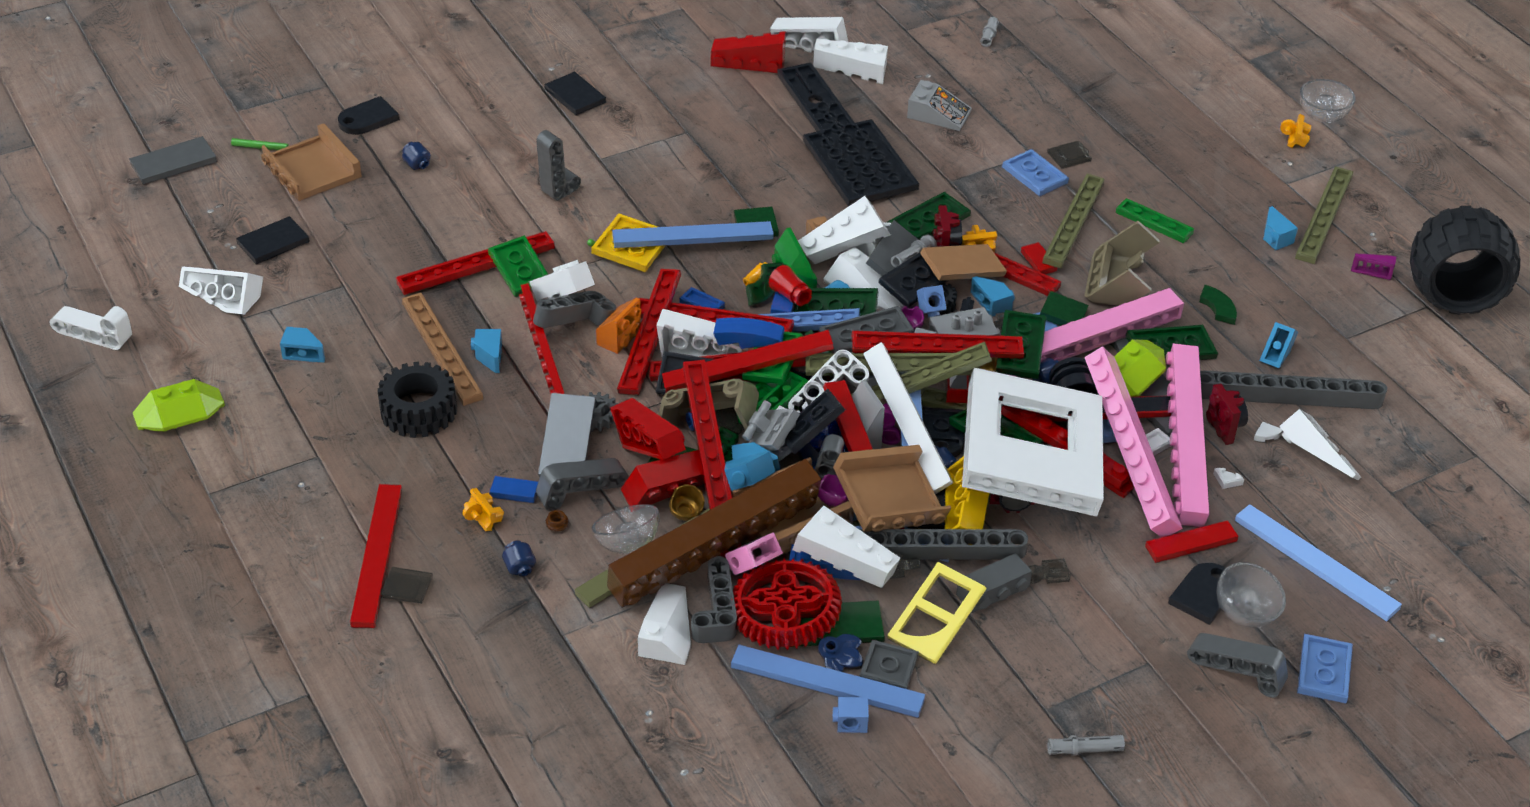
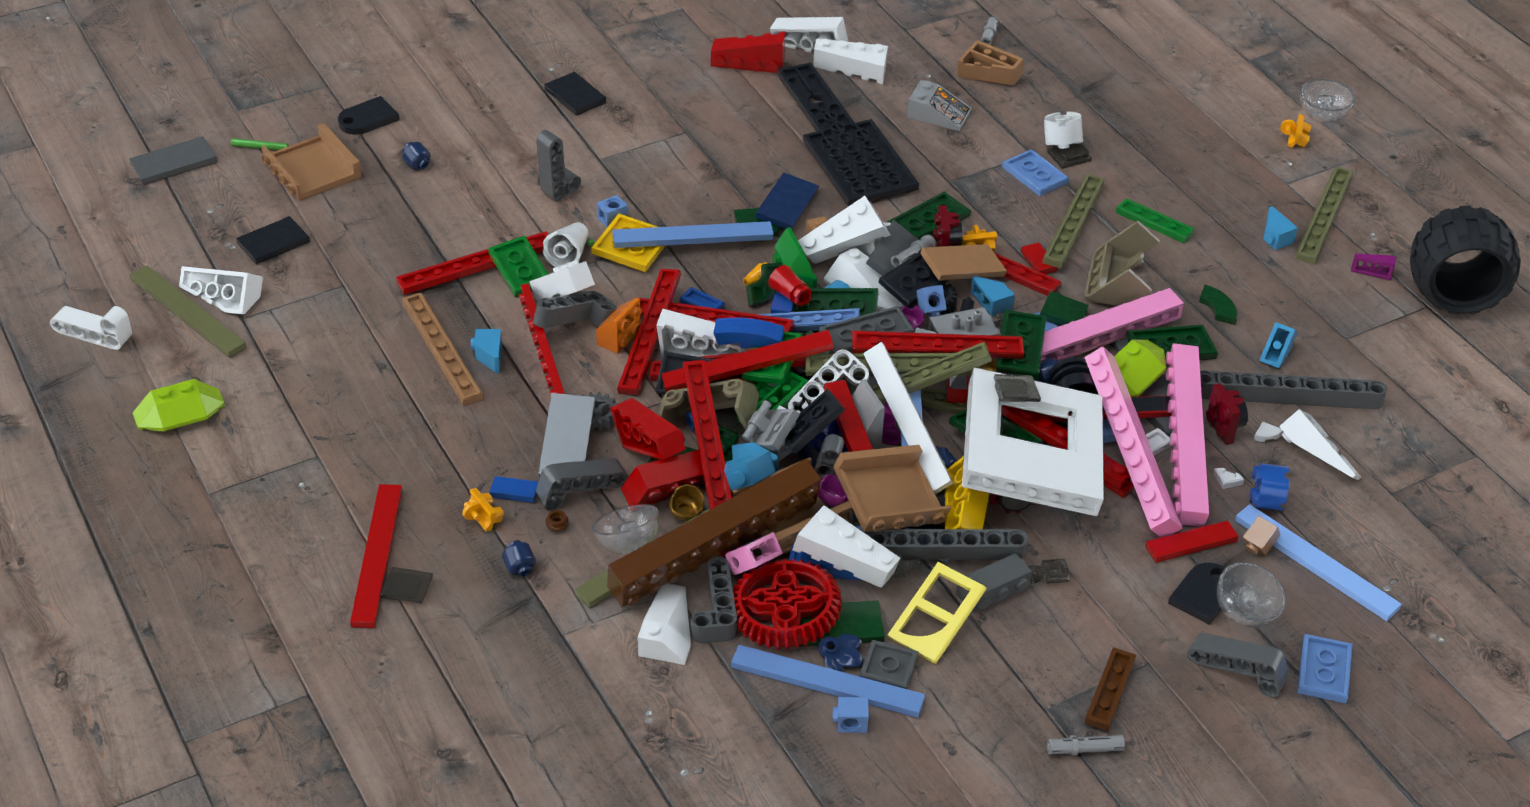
dark azure slope [280,327,325,363] -> none
black tyre [378,362,457,438] -> none
black tile [922,407,964,457] -> none
none -> olive tile [130,265,246,358]
none -> white cone [543,222,588,267]
none -> medium blue brick [597,195,629,228]
none -> dark blue tile [755,172,819,230]
none -> medium nougat wedge [958,40,1024,86]
none -> clear smoke piece [993,374,1041,402]
none -> white brick [1044,112,1083,148]
none -> reddish brown plate [1084,647,1136,731]
none -> brick [1243,515,1281,556]
none -> blue brick [1249,463,1289,511]

